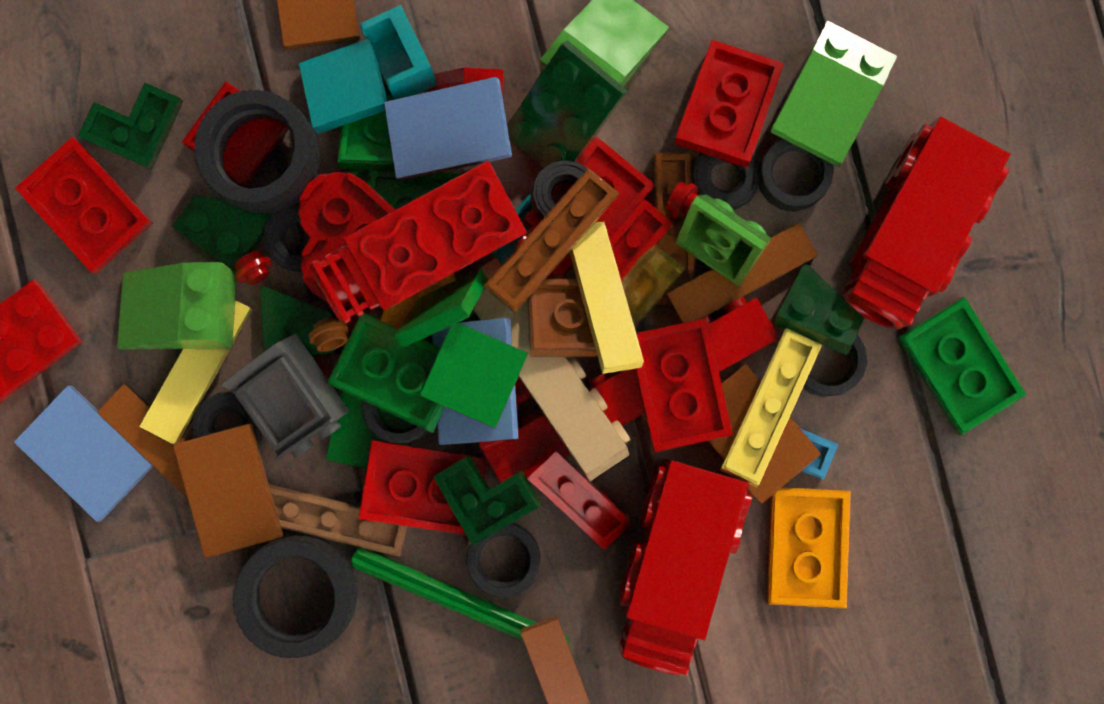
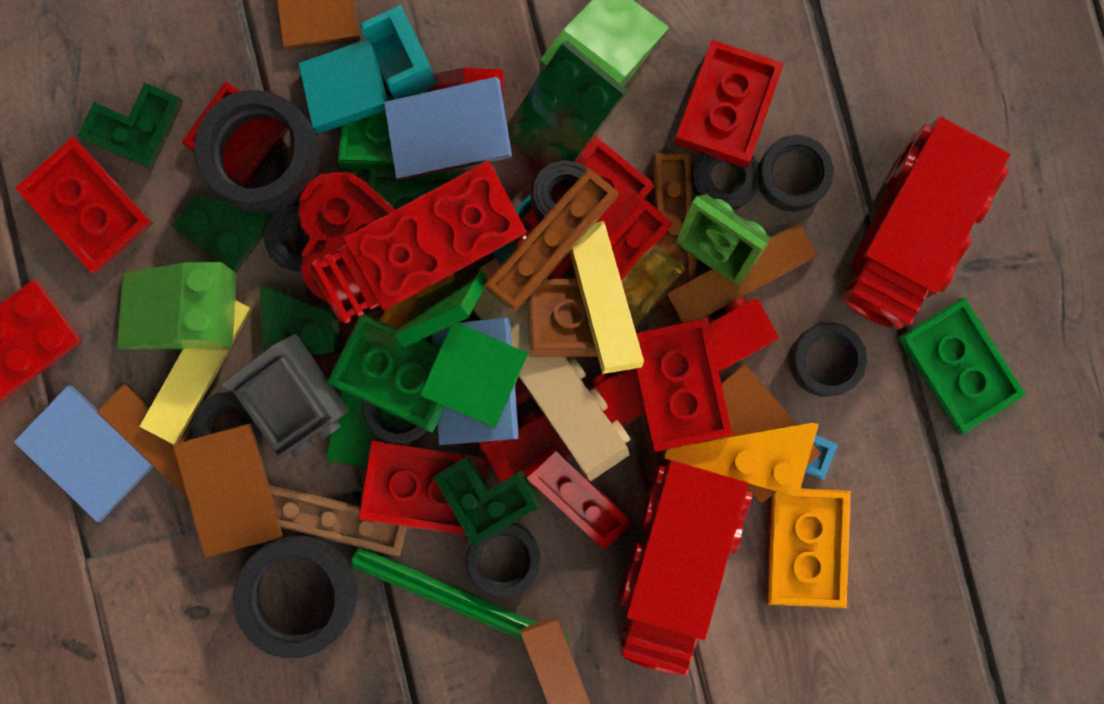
red plate [234,251,272,285] -> none
dark orange plate [308,318,348,352] -> none
red plate [666,182,698,220] -> none
light yellow tile [720,328,822,488] -> none
bright green slope [770,21,897,167] -> none
dark green wing [774,264,864,355] -> none
none -> light orange wing [663,423,819,498]

